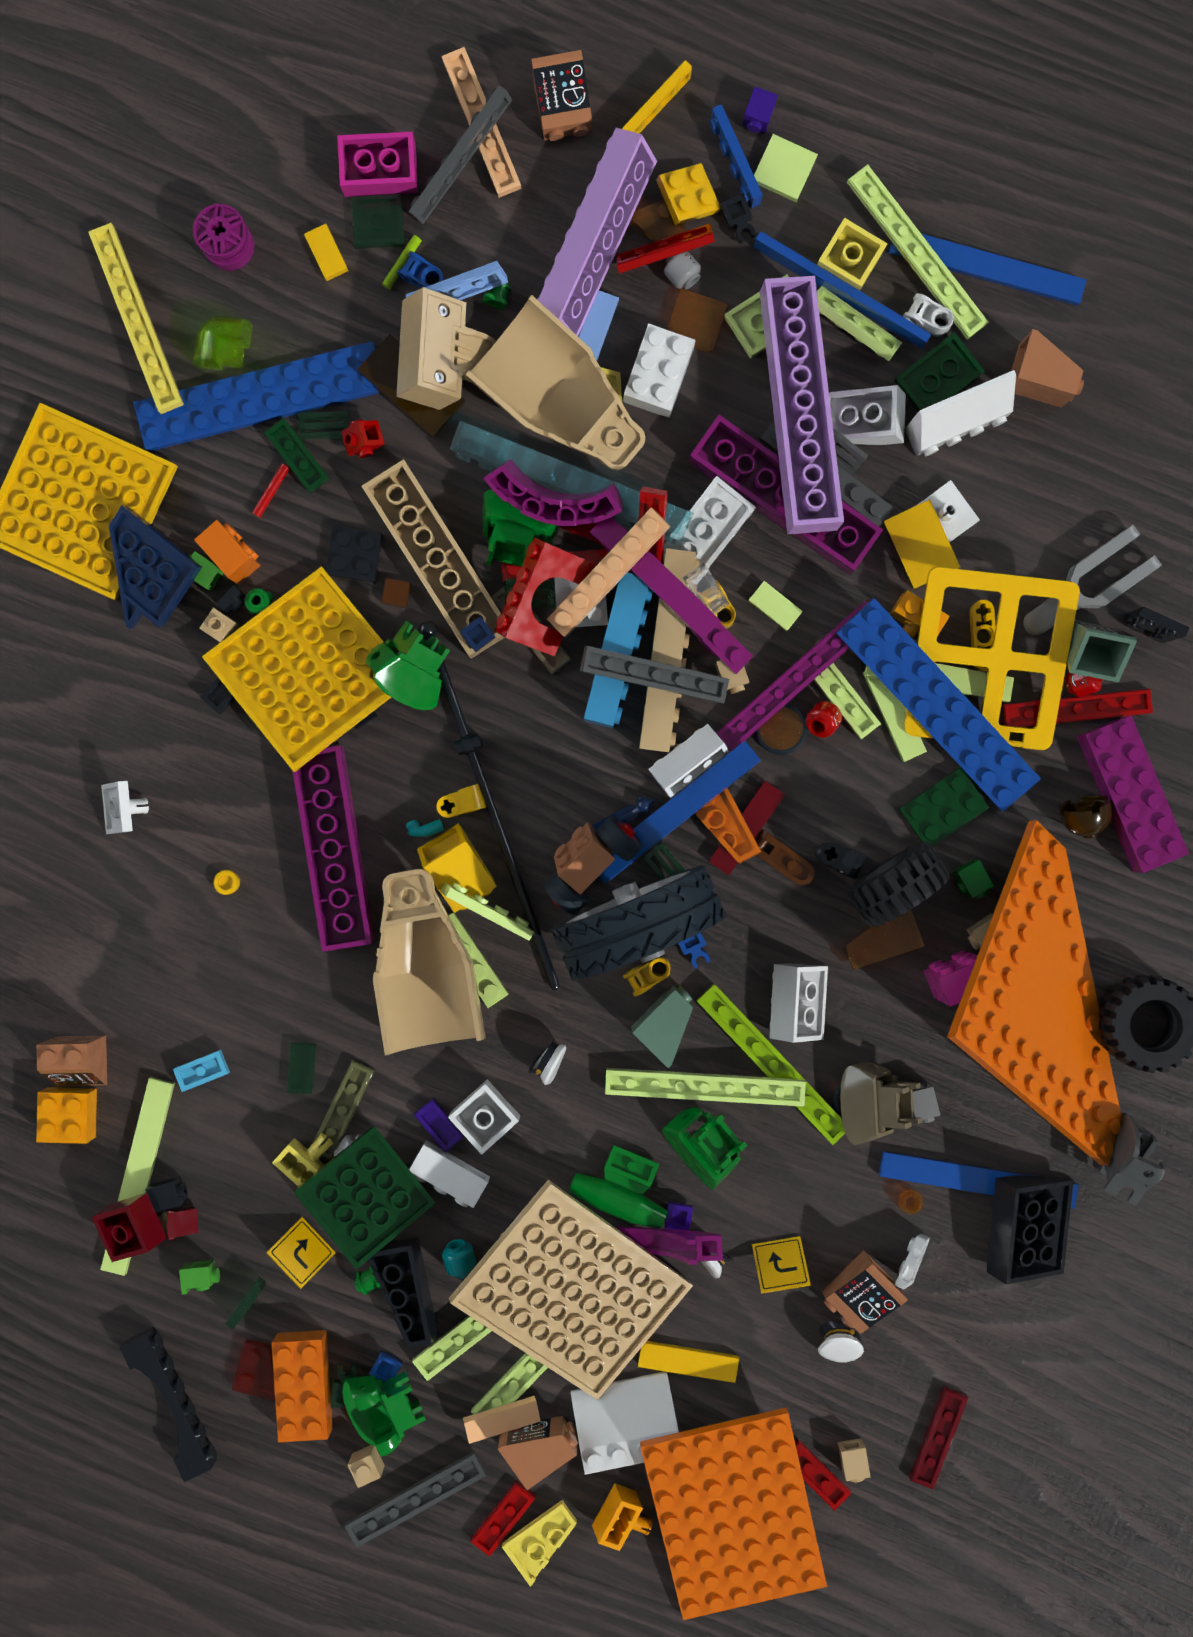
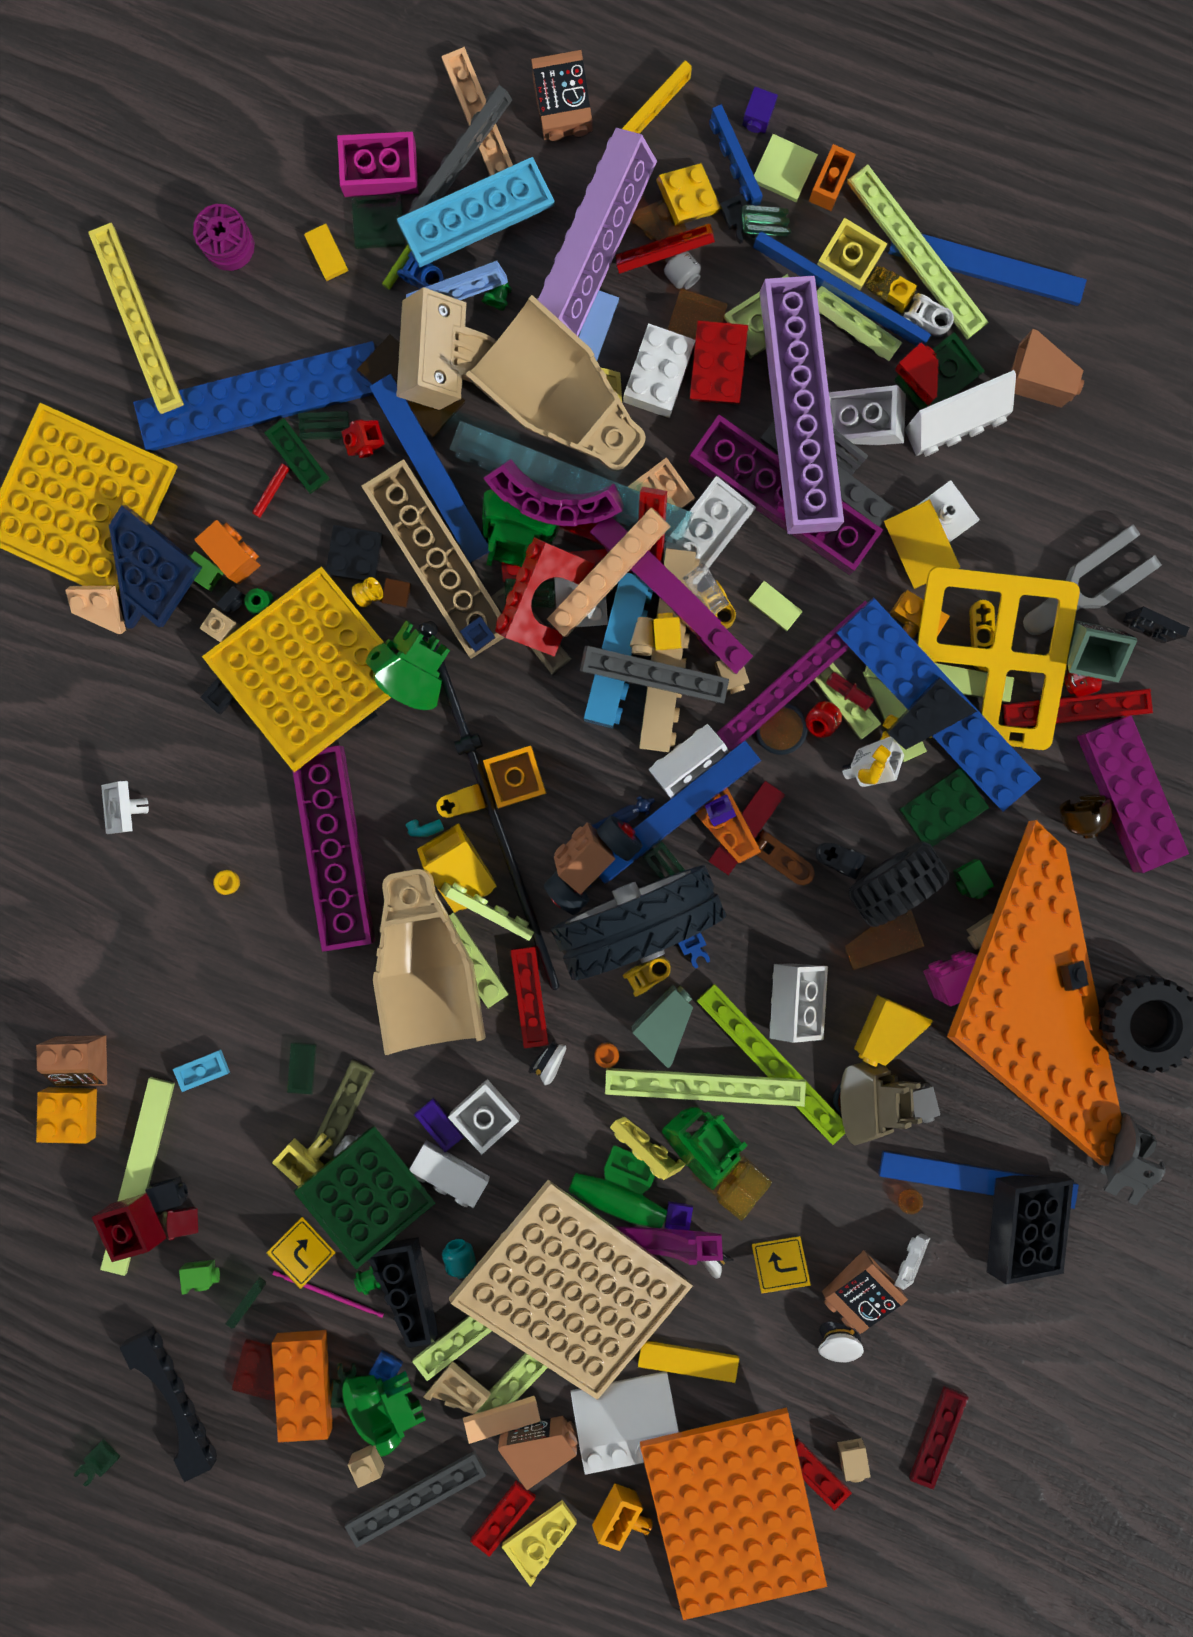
clear neon green brick [193,316,252,370] -> none
none -> light nougat wing [66,586,126,634]
none -> clear green plate [74,1439,120,1487]
none -> dark pink piece [272,1270,384,1318]
none -> yellow wheel [352,577,383,607]
none -> blue tile [369,374,490,563]
none -> medium azure plate [397,157,555,268]
none -> tan wing [424,1361,491,1414]
none -> light orange brick [483,746,547,809]
none -> red plate [511,946,549,1049]
none -> orange tile [594,1042,619,1068]
none -> light yellow wing [610,1117,686,1180]
none -> light nougat wing [628,457,696,513]
none -> tan cone [630,617,655,656]
none -> yellow brick [652,613,682,651]
none -> red brick [690,321,749,405]
none -> dark purple plate [705,794,736,827]
none -> clear yellow brick [717,1160,772,1221]
none -> clear green tile [741,205,791,236]
none -> orange brick [809,144,856,211]
none -> dark red axle [826,672,874,711]
none -> torso [842,714,904,787]
none -> yellow slope [854,994,933,1067]
none -> leg [866,266,917,314]
none -> black wing [886,676,977,750]
none -> red slope [895,342,939,406]
none -> black plate [1060,960,1089,991]

